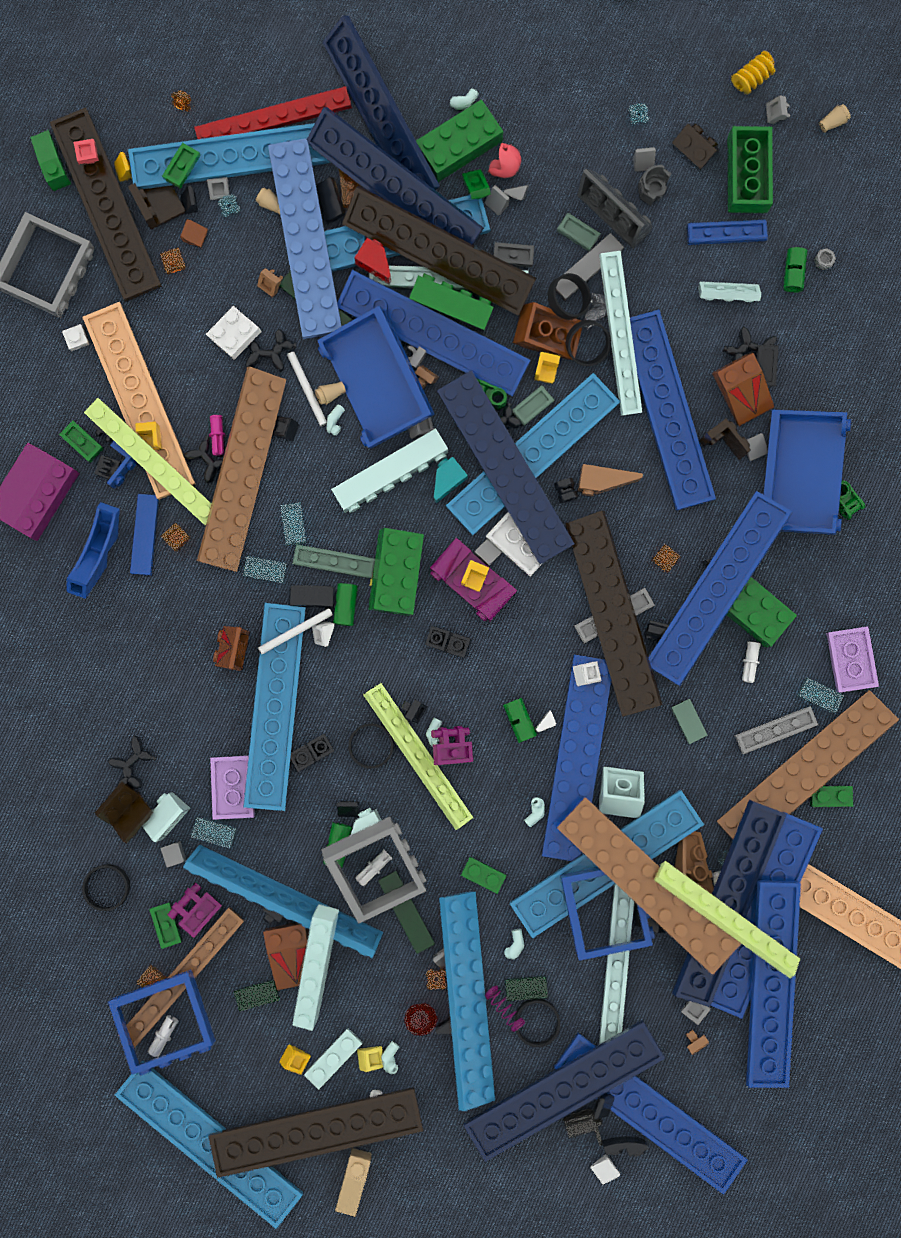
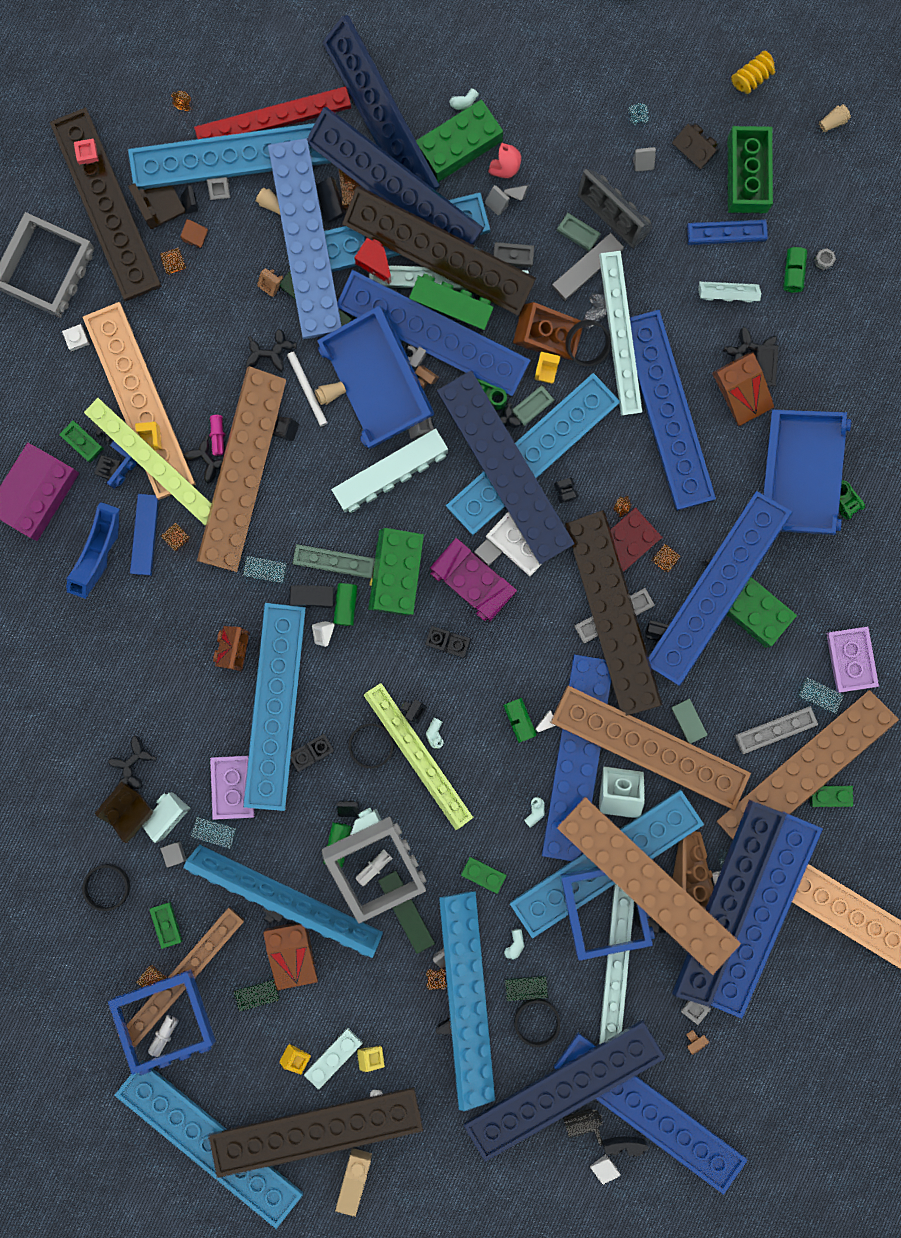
green slope [30,130,71,191] -> none
yellow slope [114,152,132,182] -> none
green plate [162,143,201,189] -> none
magenta plate [167,883,222,938] -> none
white plate [206,306,262,360] -> none
clear light blue plate [218,195,240,217] -> none
white bar [258,608,333,655] -> none
clear light blue plate [281,502,306,546] -> none
light aqua brick [293,905,339,1031] -> none
light aqua arm [326,405,345,436] -> none
light aqua arm [381,1041,400,1074] -> none
clear red hair [404,1003,437,1036] -> none
magenta plate [431,726,473,765] -> none
teal slope [434,457,468,503] -> none
yellow panel [461,560,489,592] -> none
green plate [462,169,491,200] -> none
magenta piece [485,986,525,1032] -> none
black tyre [547,273,591,320] -> none
white slope [573,661,602,686] -> none
medium nougat slope [578,464,643,496] -> none
black slope [593,1093,615,1119] -> none
dark grey hair [638,165,672,206] -> none
yellowish green plate [654,861,800,978] -> none
dark brown bracket [699,418,751,460] -> none
white axle [742,642,761,683] -> none
blue plate [746,880,801,1088] -> none
light grey slope [747,433,768,461] -> none
light grey tile [766,95,790,124] -> none
none -> medium nougat plate [550,686,751,810]
none -> dark red plate [610,508,662,572]
none -> clear orange plate [614,496,631,517]

